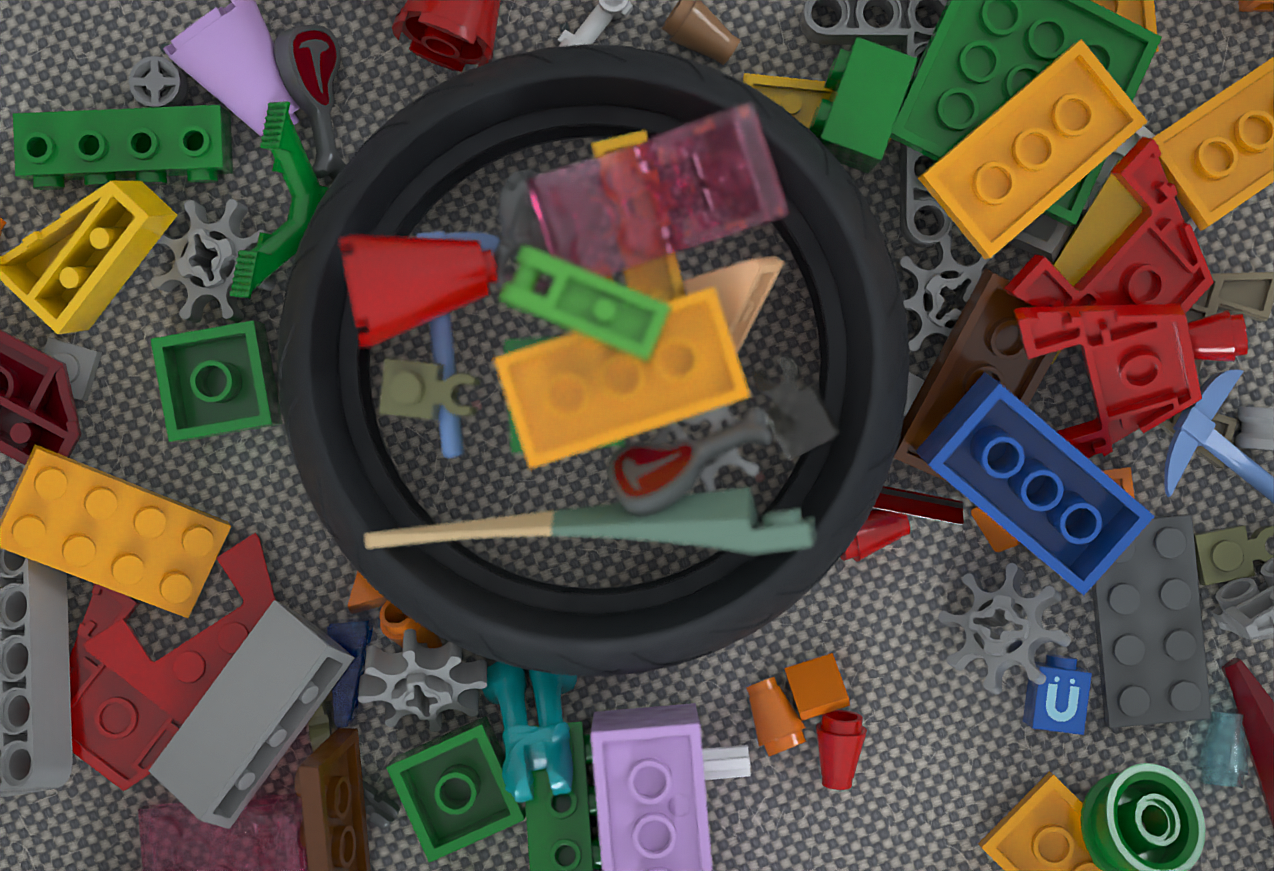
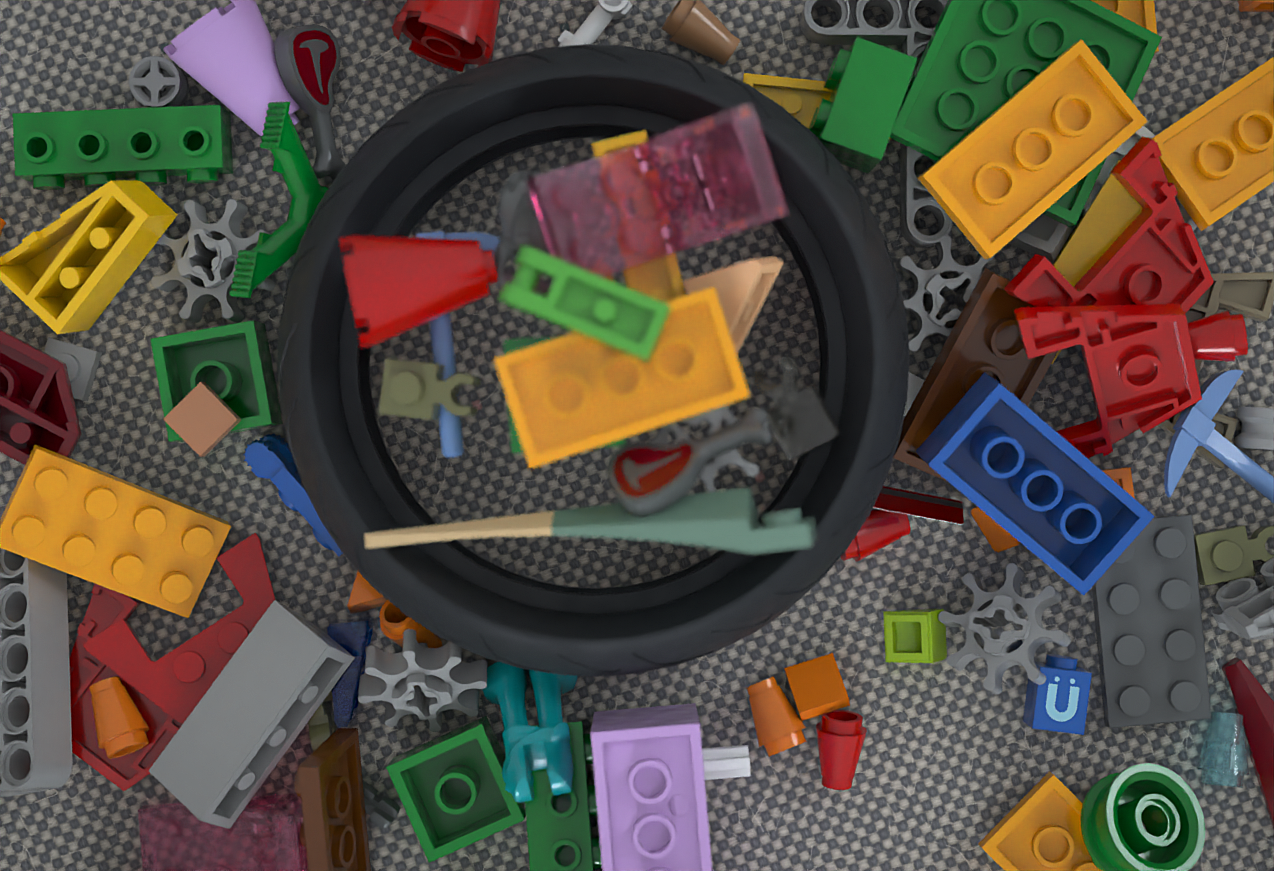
none -> orange cone [89,676,149,759]
none -> nougat tile [163,382,242,457]
none -> blue hinge [243,433,343,557]
none -> lime slope [883,609,947,663]

